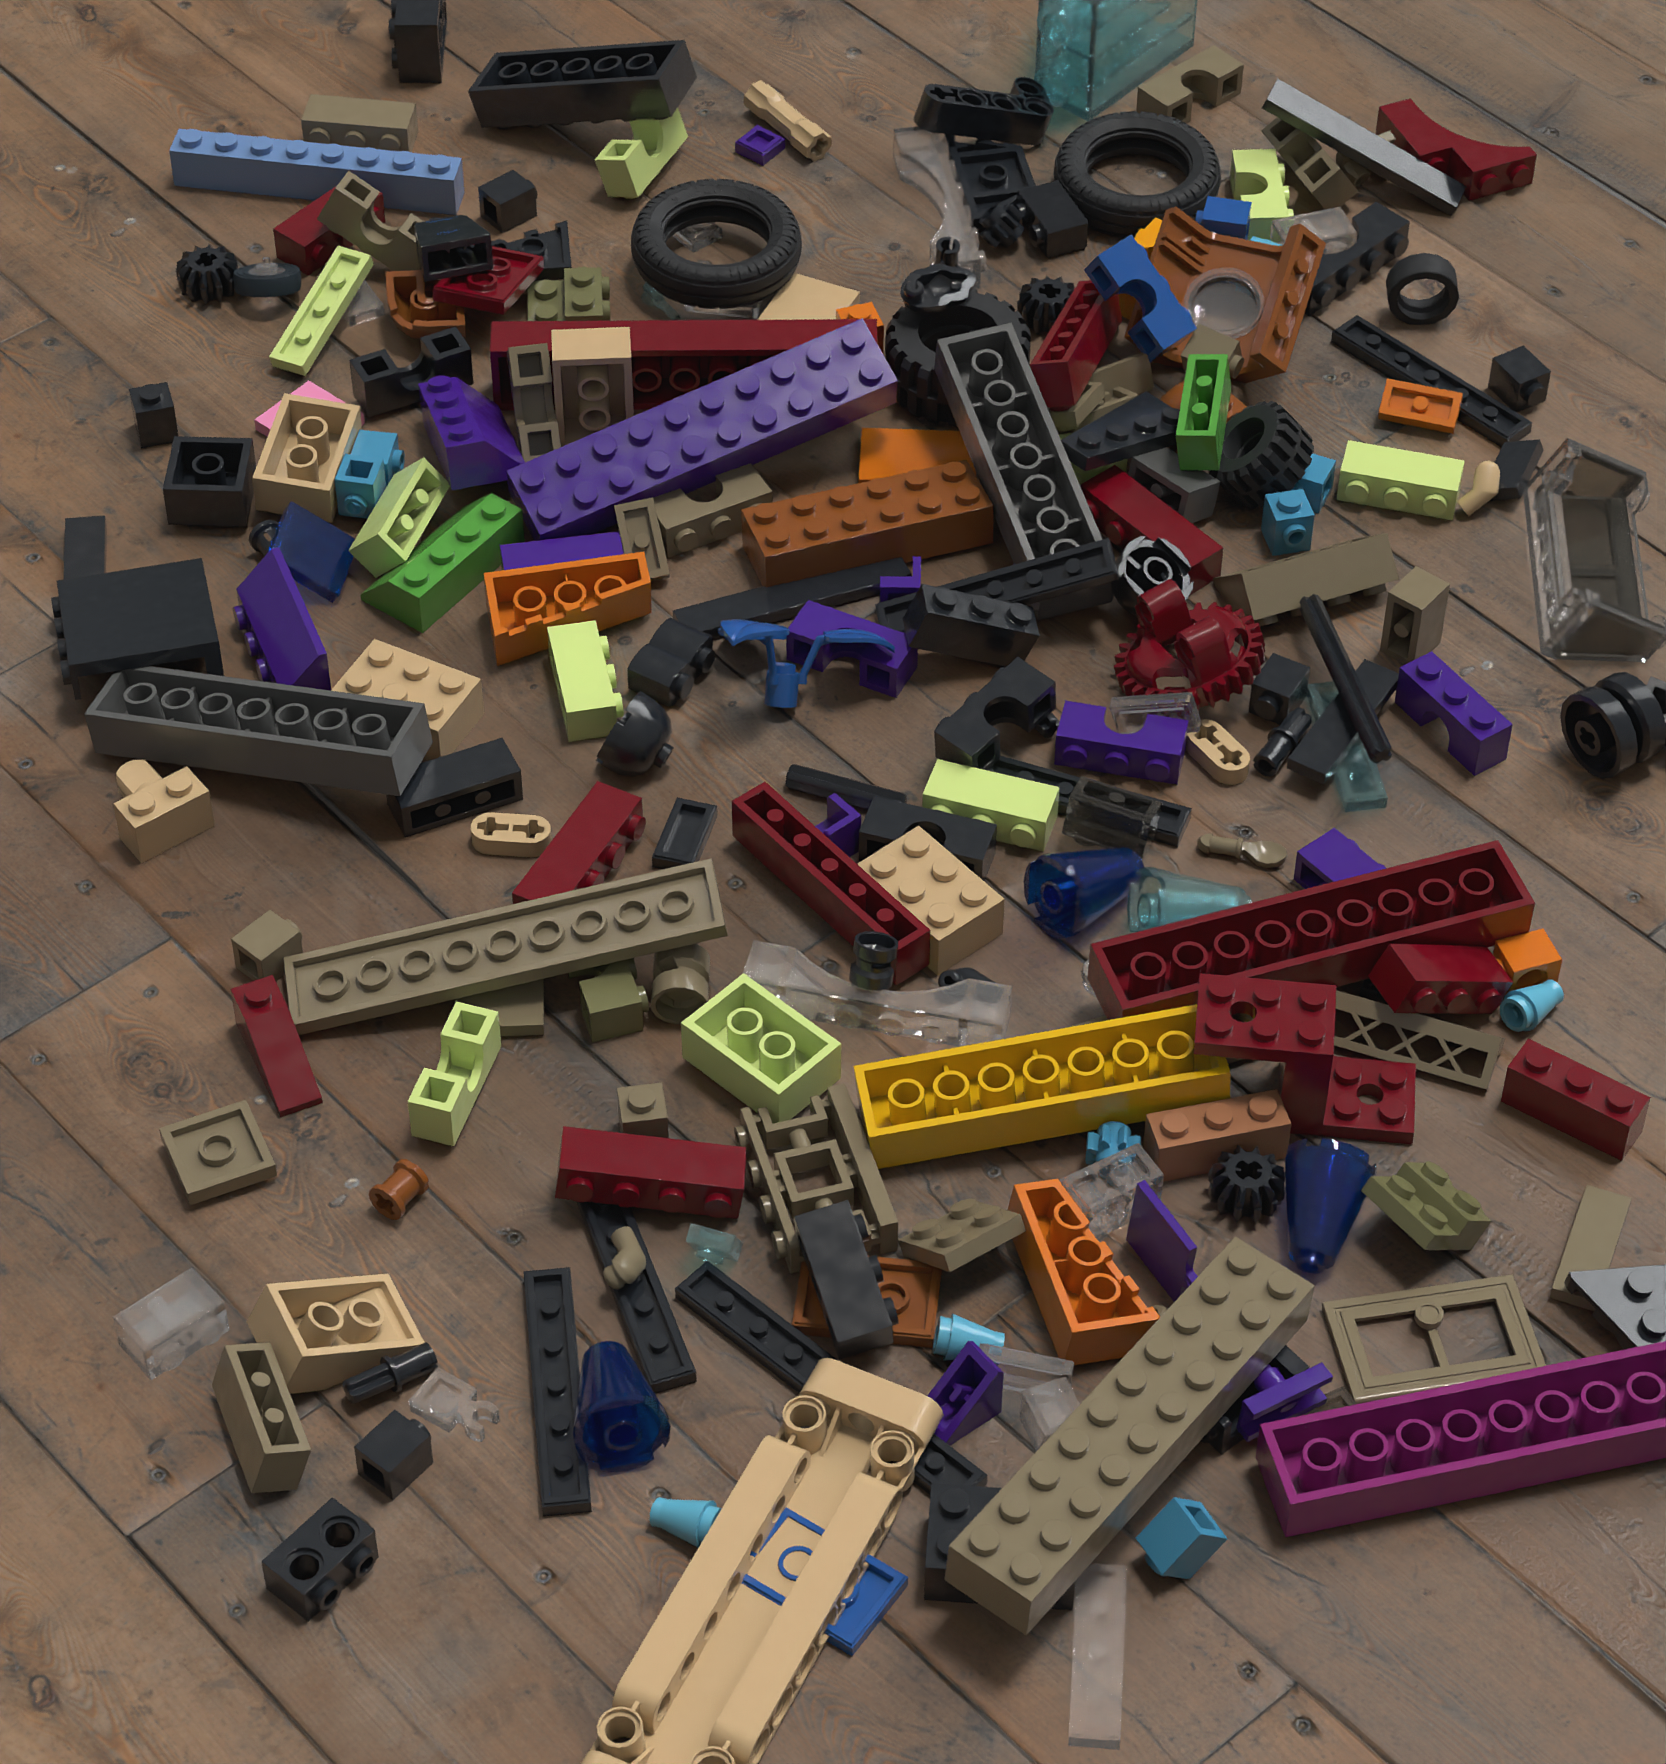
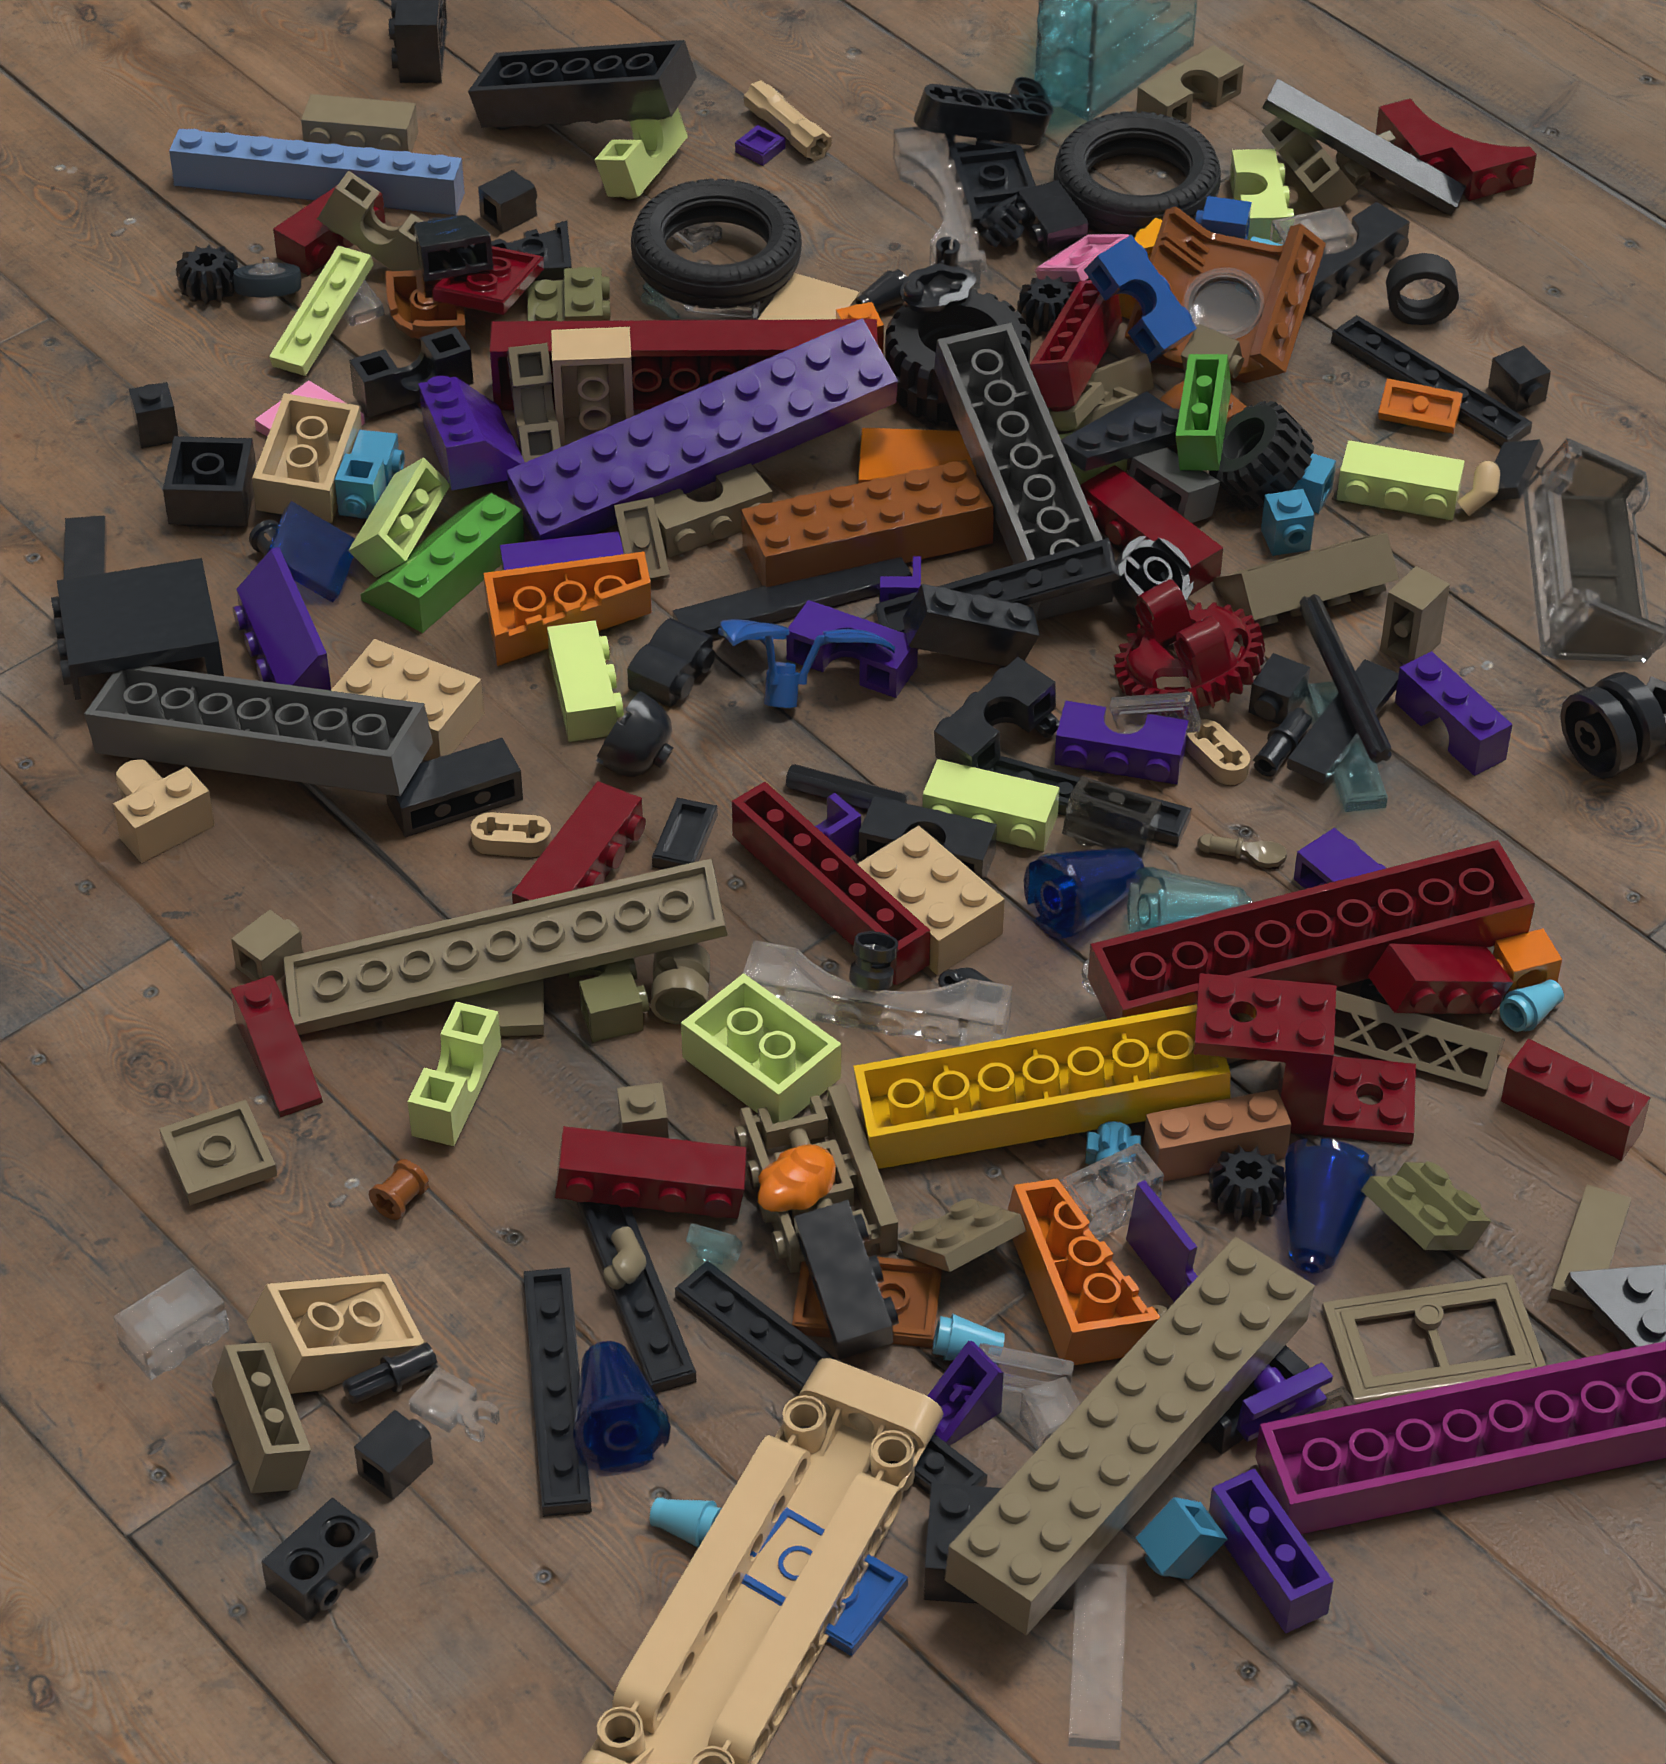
none -> orange arm [758,1144,836,1212]
none -> black cone [855,269,907,313]
none -> bright pink tile [1035,234,1130,282]
none -> dark purple brick [1209,1468,1334,1634]

